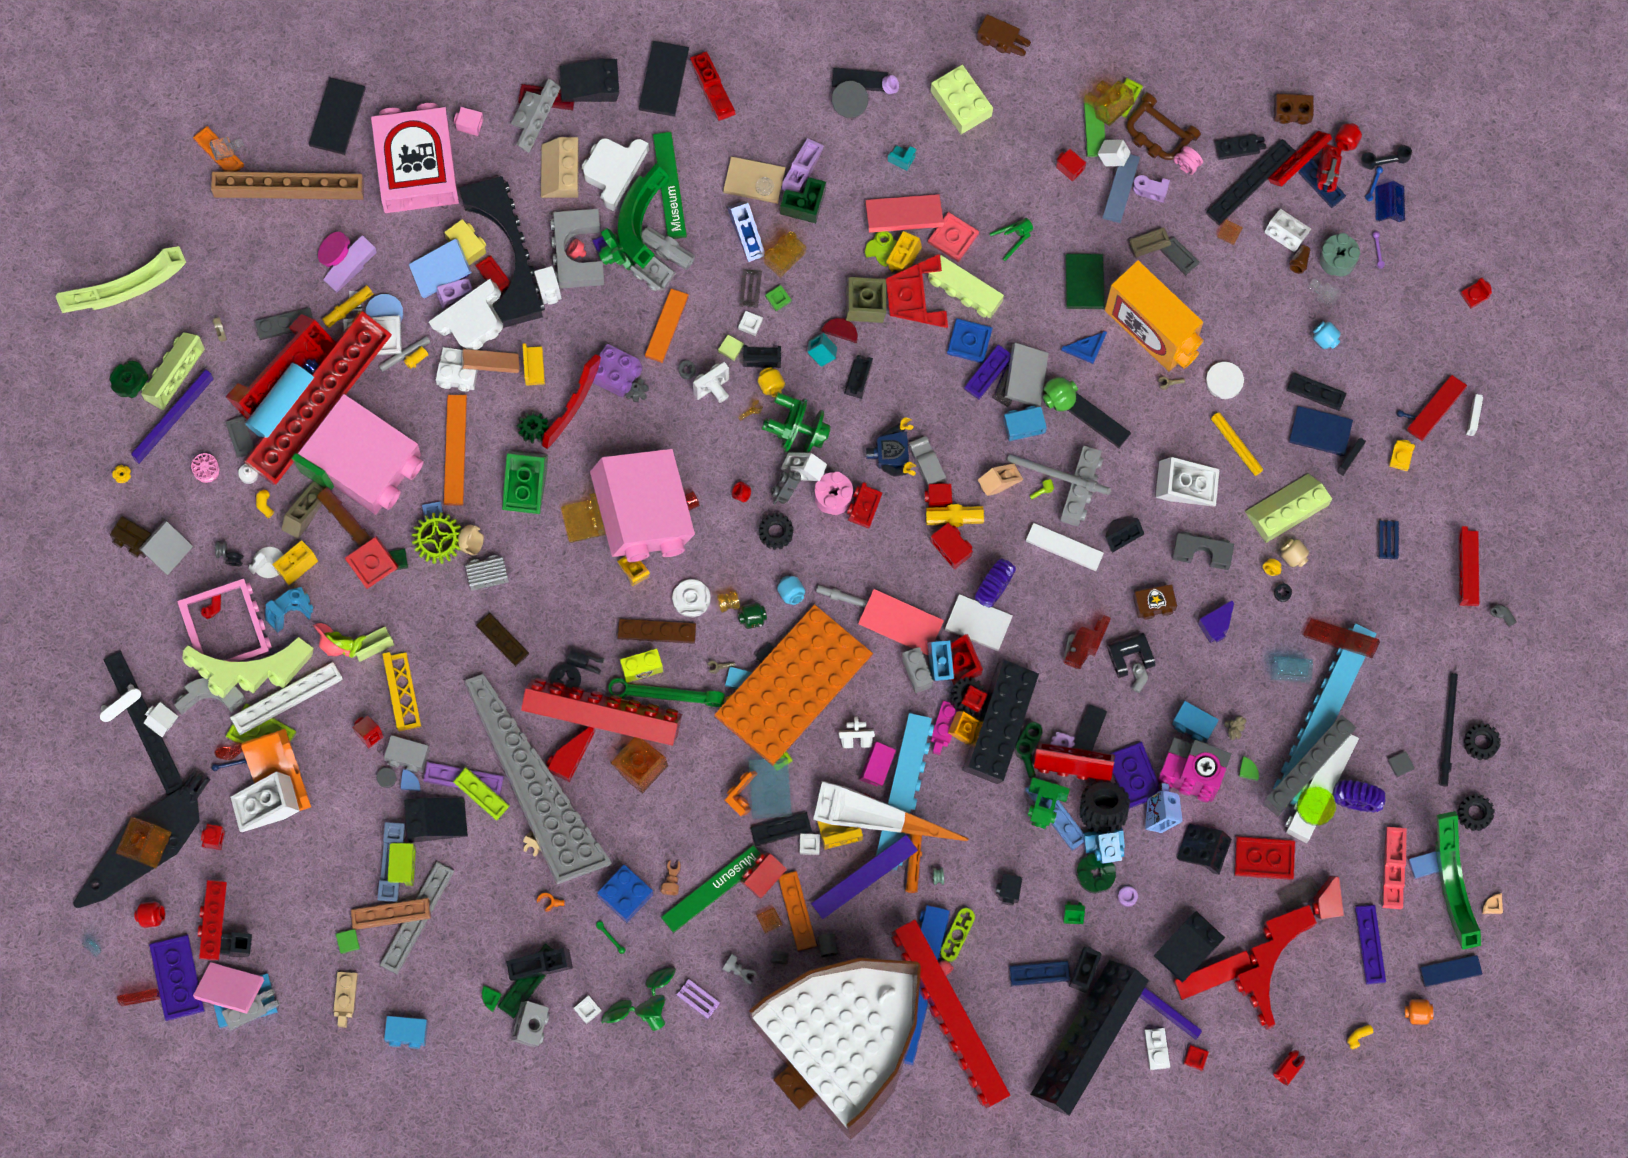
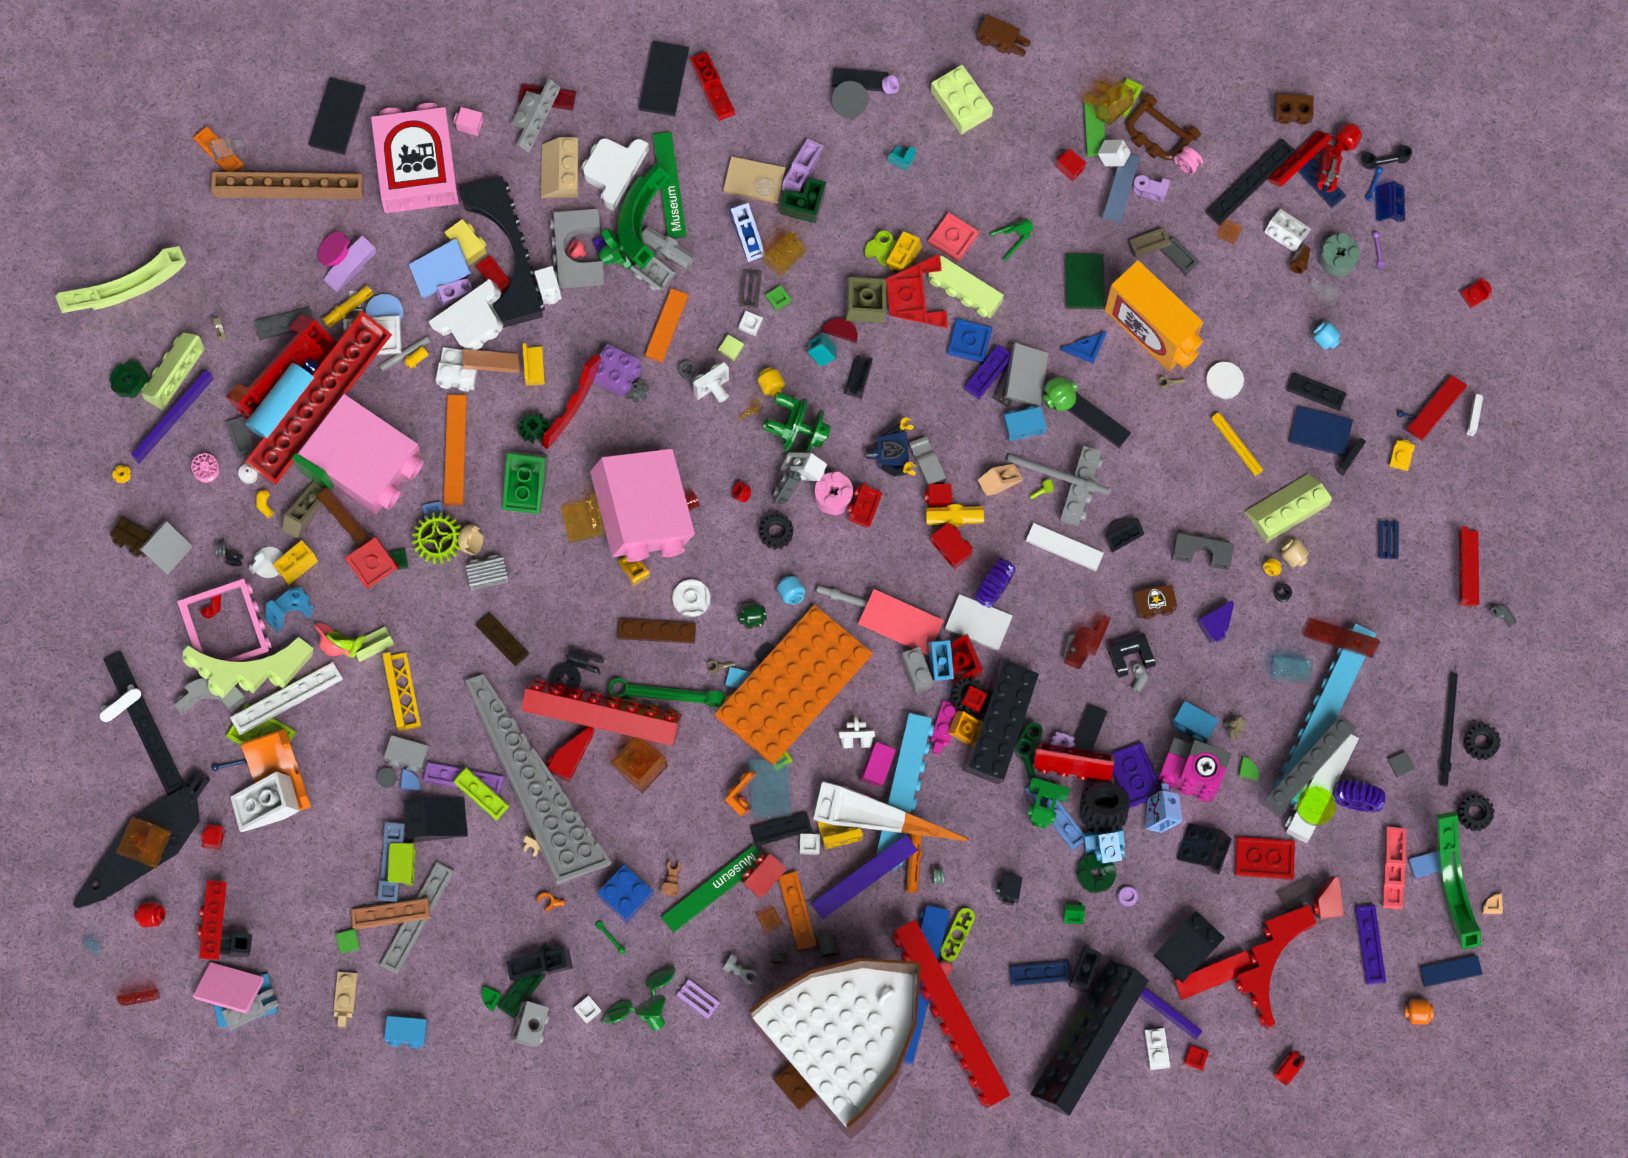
white brick [144,702,178,737] -> none
dark purple tile [149,935,205,1021] -> none
clear red arm [215,742,243,760] -> none
red slope [352,715,384,749] -> none
black slope [559,59,619,102] -> none
neon yellow brick [620,649,663,683] -> none
clear yellow wheel [717,590,740,613] -> none
black hinge [743,345,781,368] -> none
coral tile [865,194,944,233] -> none
white slope [1156,457,1219,506] -> none
black hinge [1215,134,1267,160] -> none
yellow arm [1347,1025,1373,1049] -> none

